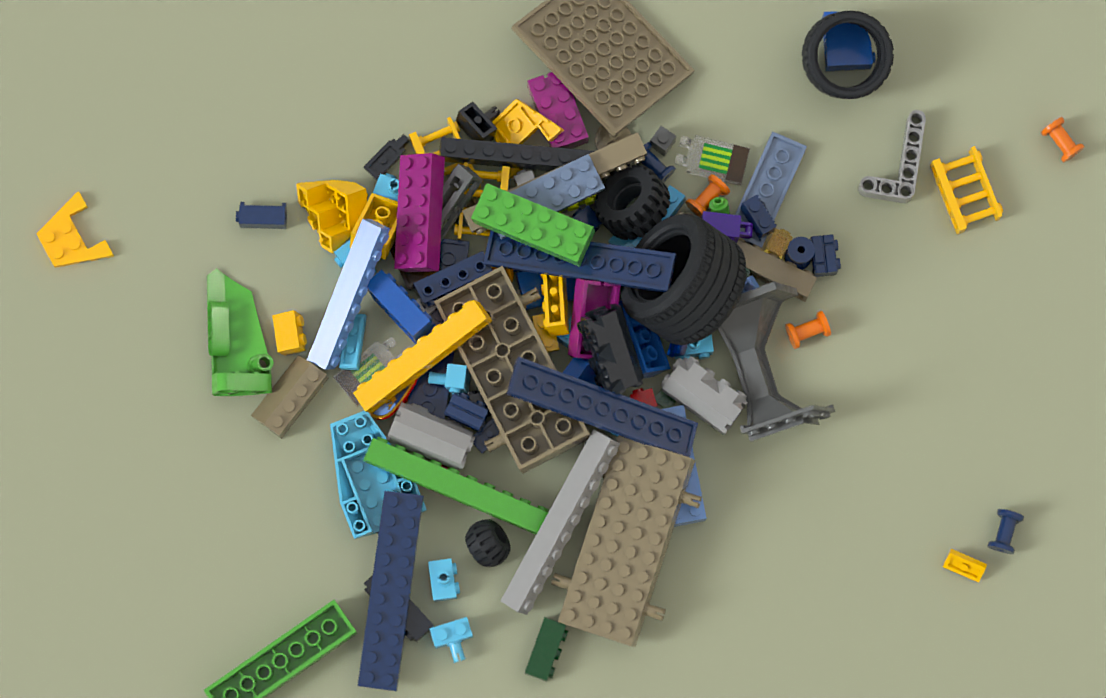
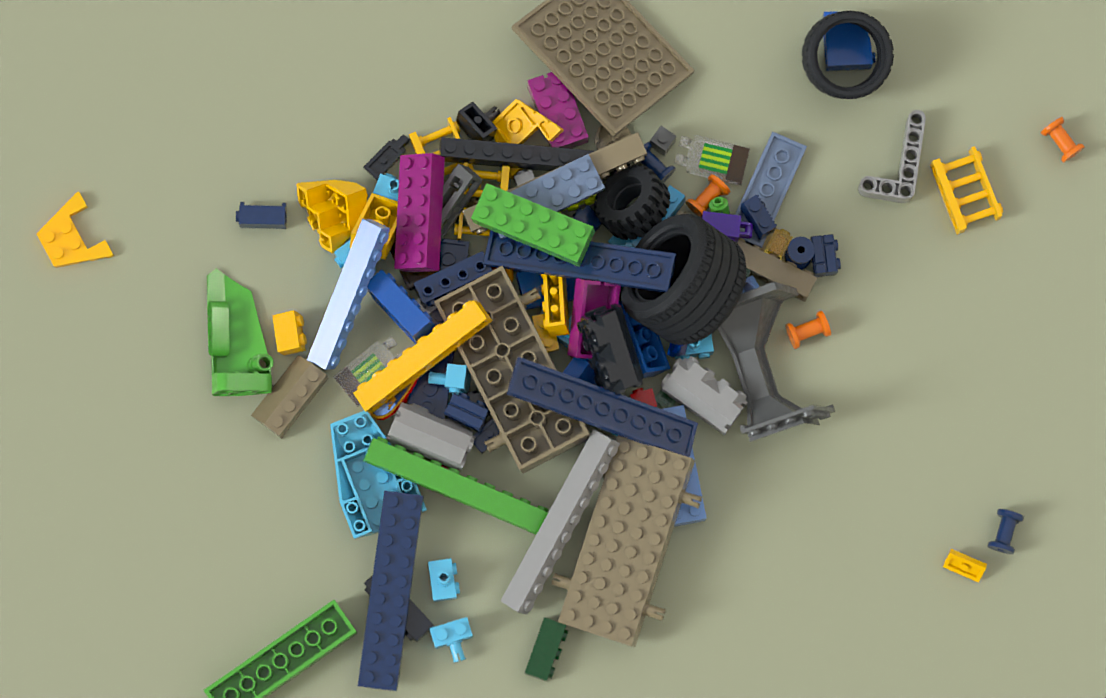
medium azure tile [339,314,367,370] -> none
black wheel [465,519,511,567] -> none

